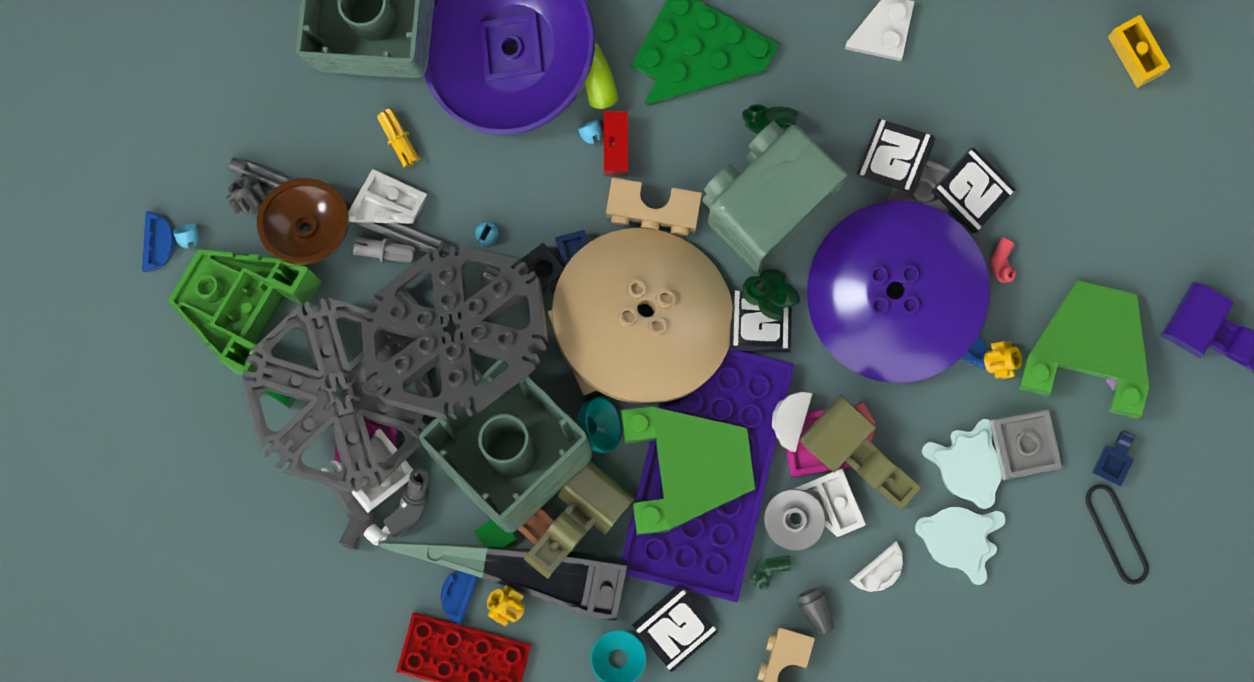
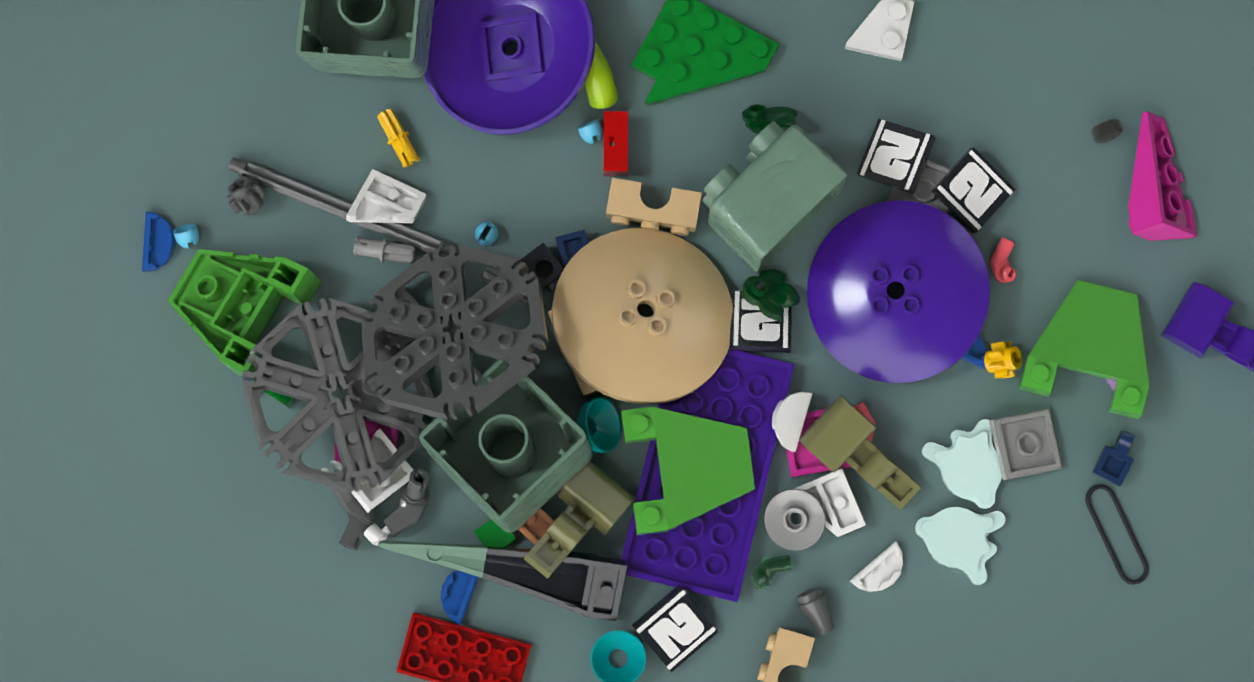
reddish brown dish [257,178,349,265] -> none
yellow gear [487,585,525,626] -> none
yellow brick [1108,14,1171,88] -> none
none -> clear smoke tile [1091,119,1123,143]
none -> dark pink wedge [1128,111,1197,241]

